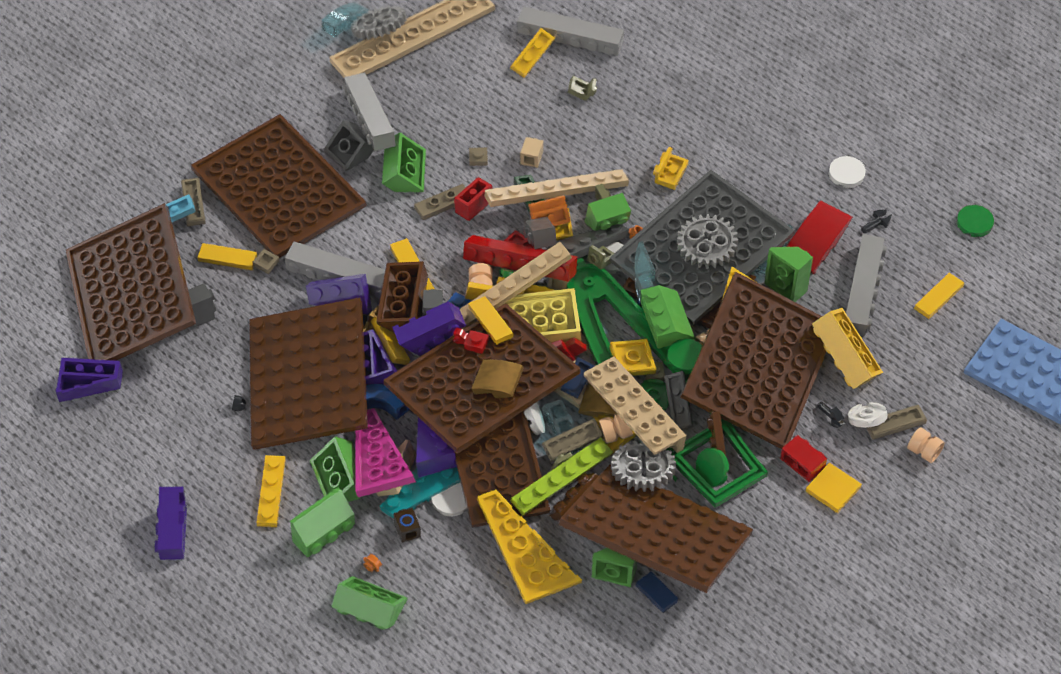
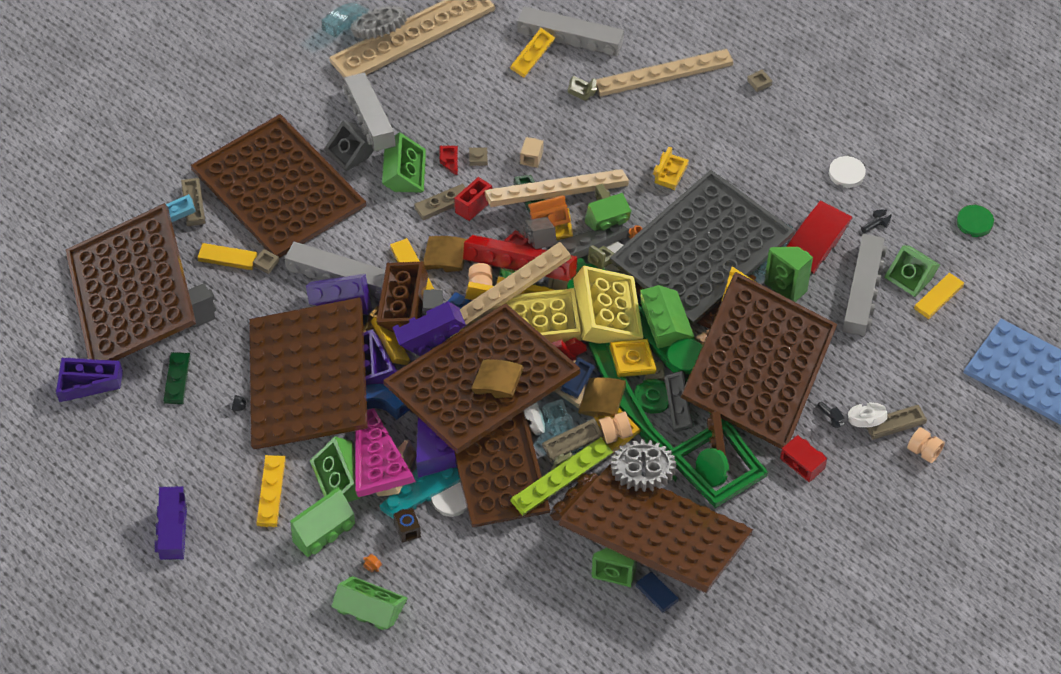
red plate [453,328,489,354] -> none
yellow tile [468,296,513,345] -> none
yellow wing [477,490,582,604] -> none
tan bracket [583,357,686,455] -> none
clear light blue slope [635,241,655,302] -> none
light grey gear [677,214,738,269] -> none
yellow tile [805,462,862,513] -> none
yellow slope [812,308,883,389] -> none
none -> dark green plate [163,352,191,404]
none -> pearl gold slope [423,236,467,272]
none -> red tile [439,146,458,175]
none -> light yellow slope [573,266,643,344]
none -> tan plate [595,49,733,97]
none -> dark tan plate [747,69,772,92]
none -> bright green slope [884,245,940,297]

